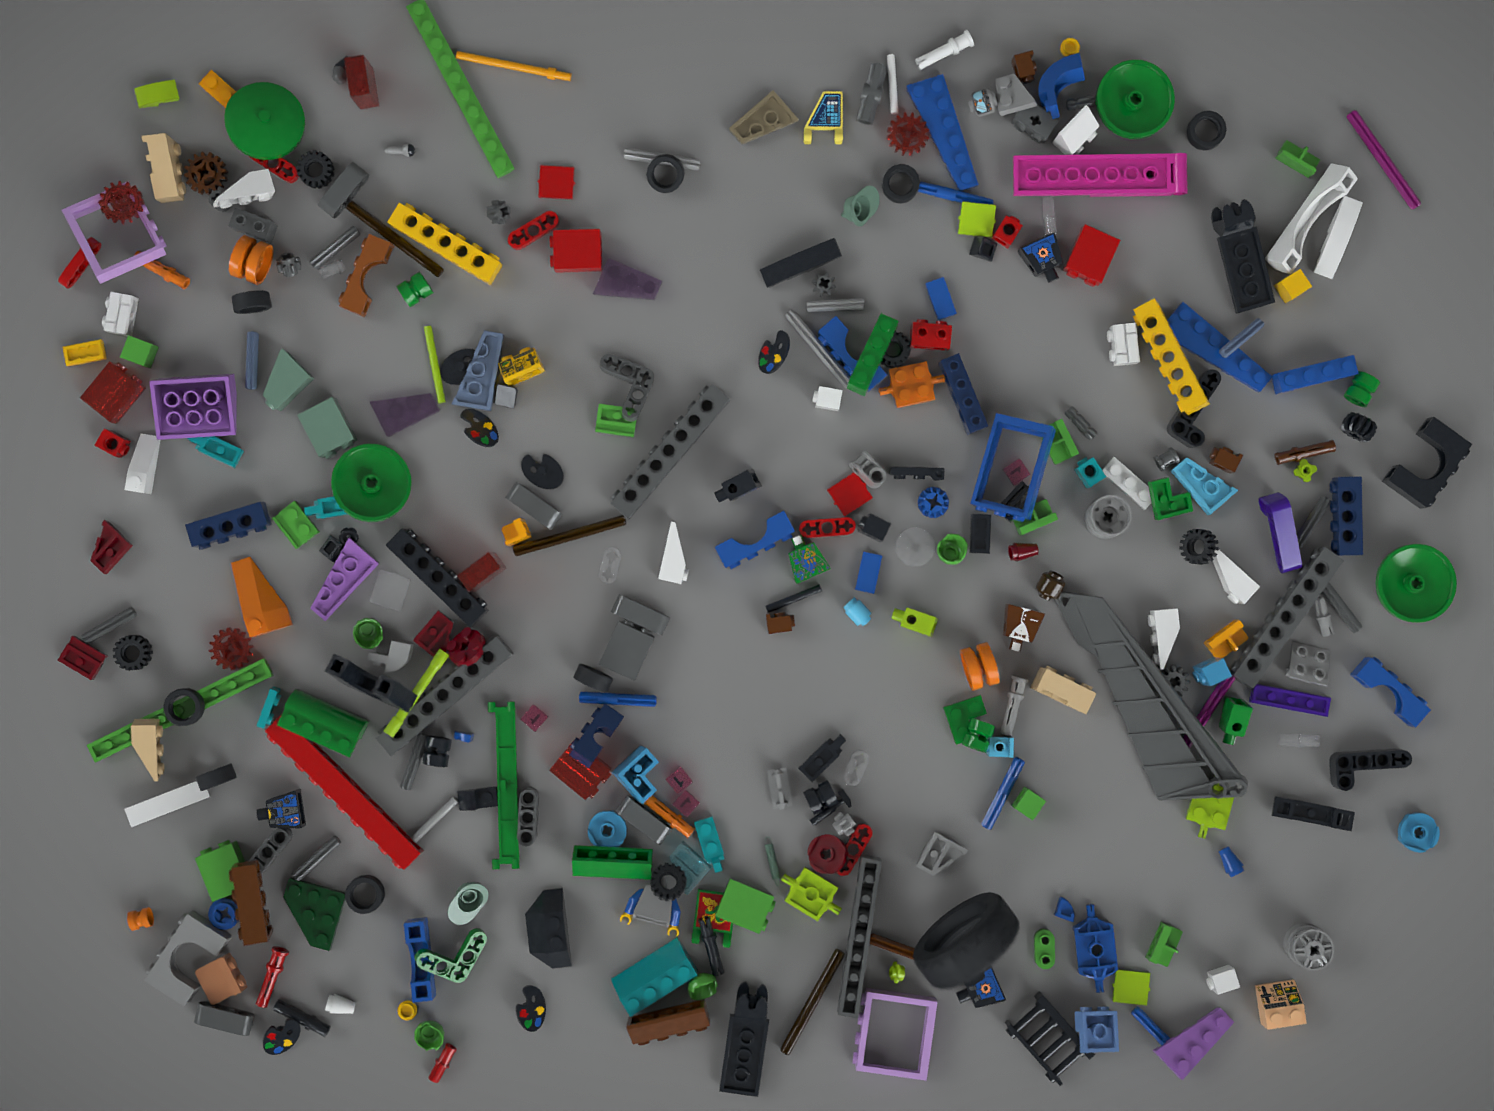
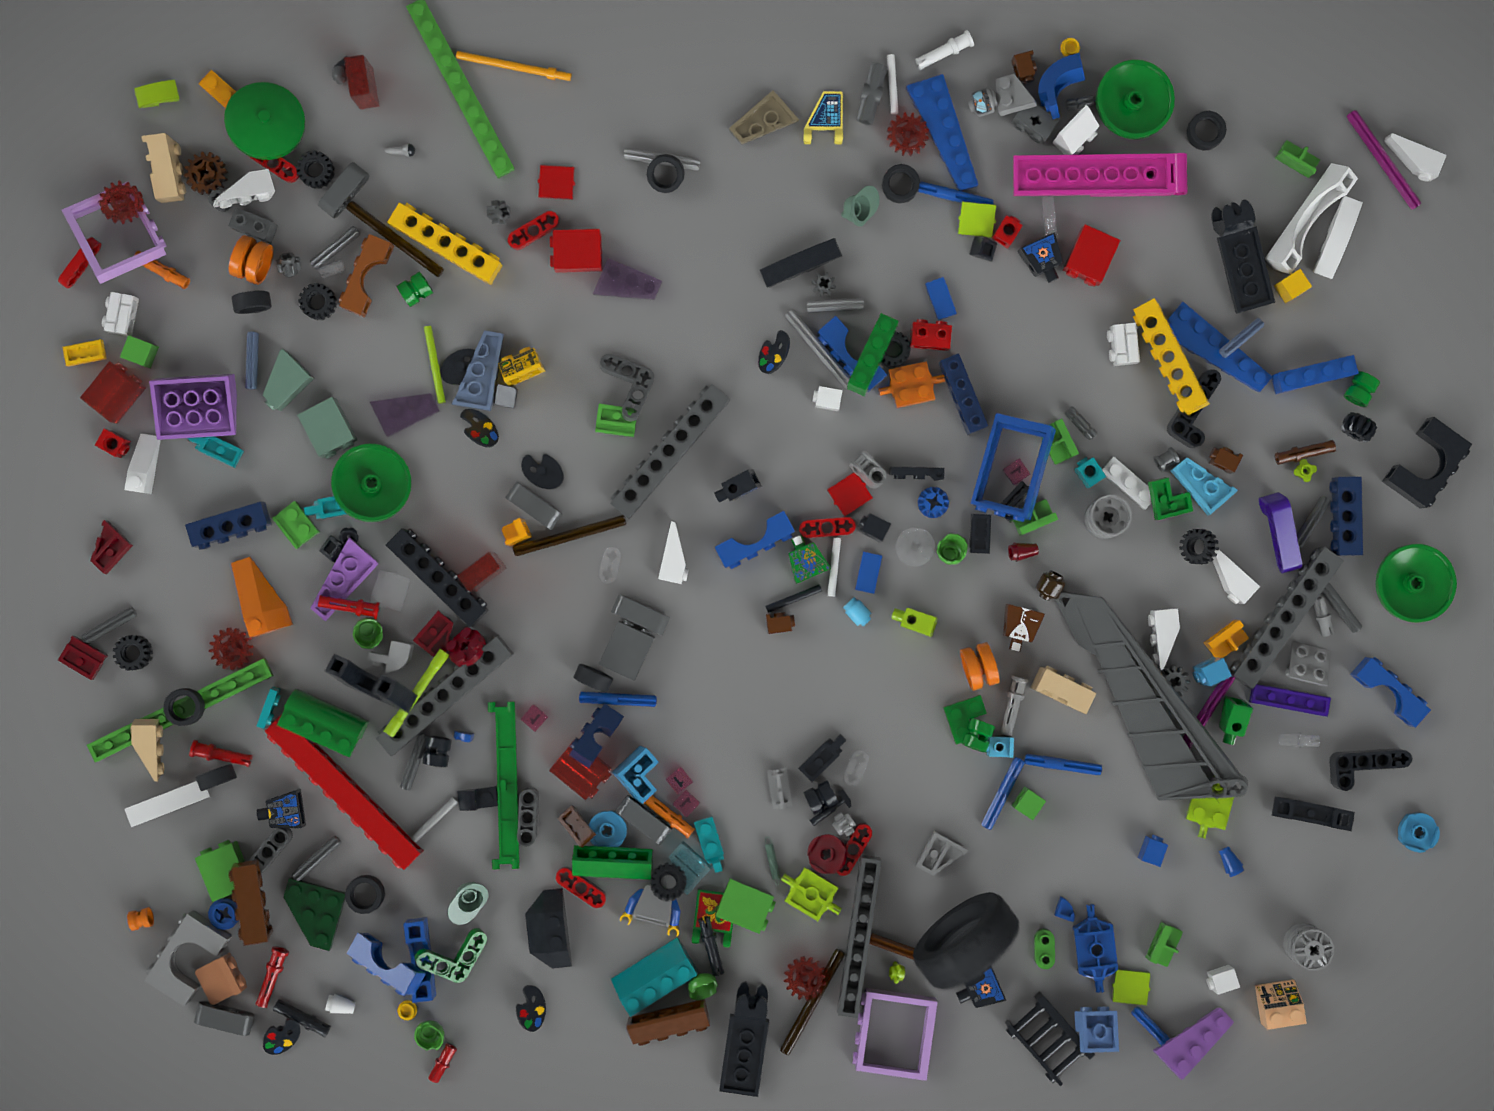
none -> red pin [189,740,252,767]
none -> black tyre [298,283,337,320]
none -> red pin [318,595,380,620]
none -> arch [346,933,426,996]
none -> red beam [556,867,606,908]
none -> reddish brown plate [557,805,596,848]
none -> clear red gear [784,956,827,1001]
none -> white bar [827,538,841,597]
none -> blue axle [1024,754,1102,775]
none -> blue brick [1138,835,1168,867]
none -> white slope [1384,133,1447,181]

